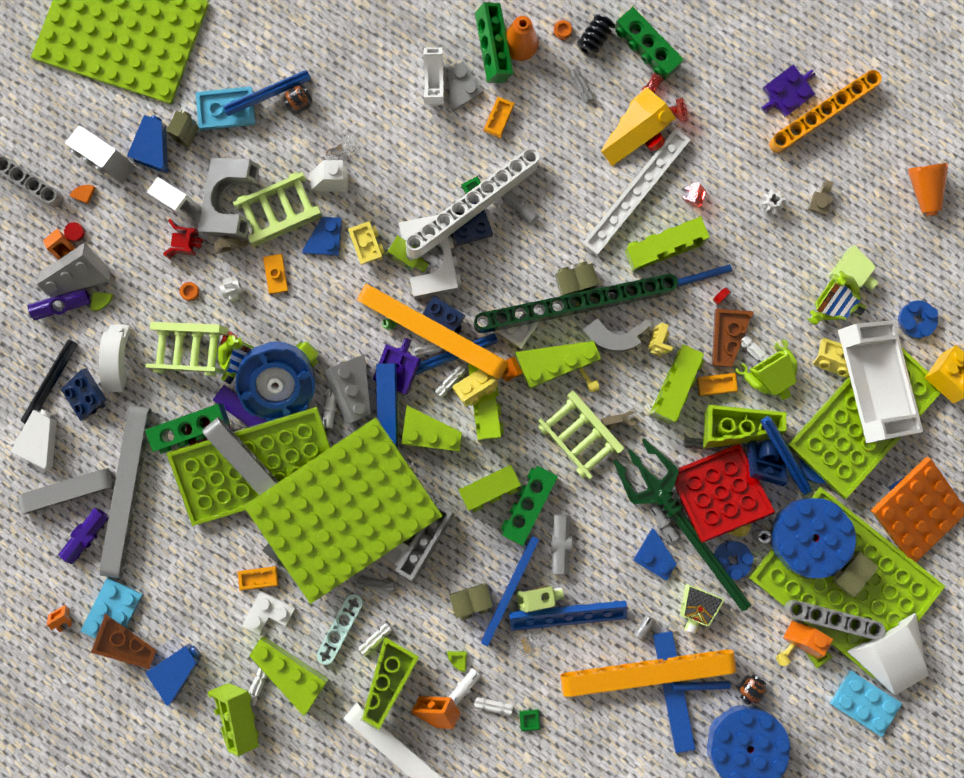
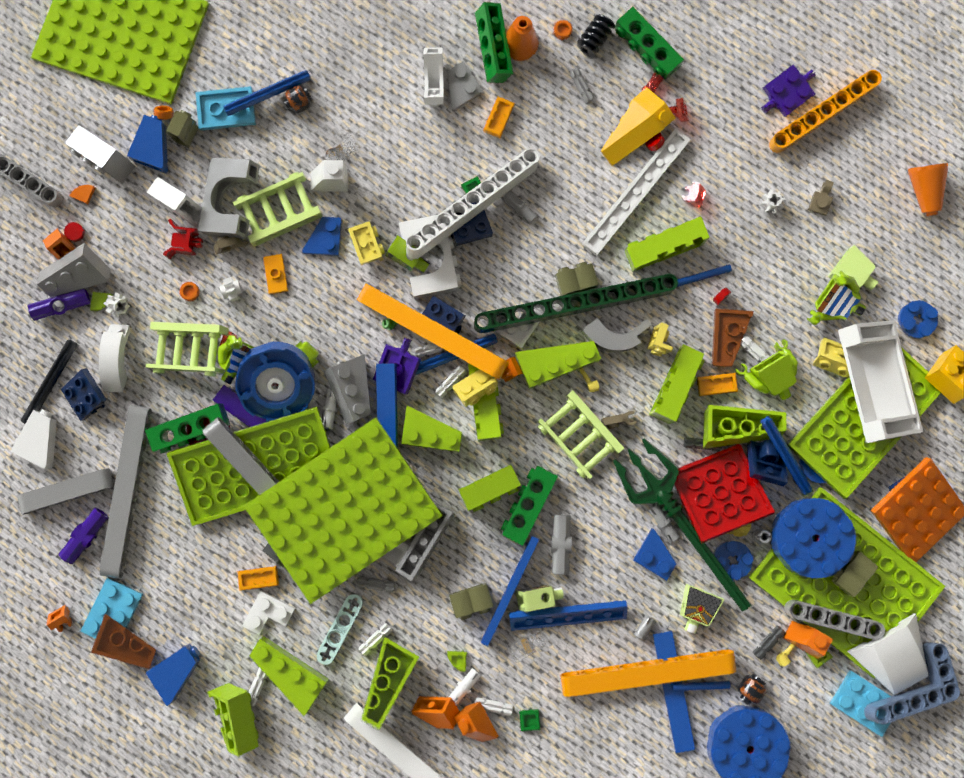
none -> white gear [104,292,130,317]
none -> orange tile [154,106,173,120]
none -> orange slope [454,702,499,742]
none -> dark grey axle [753,625,785,660]
none -> sand blue beam [864,642,960,724]

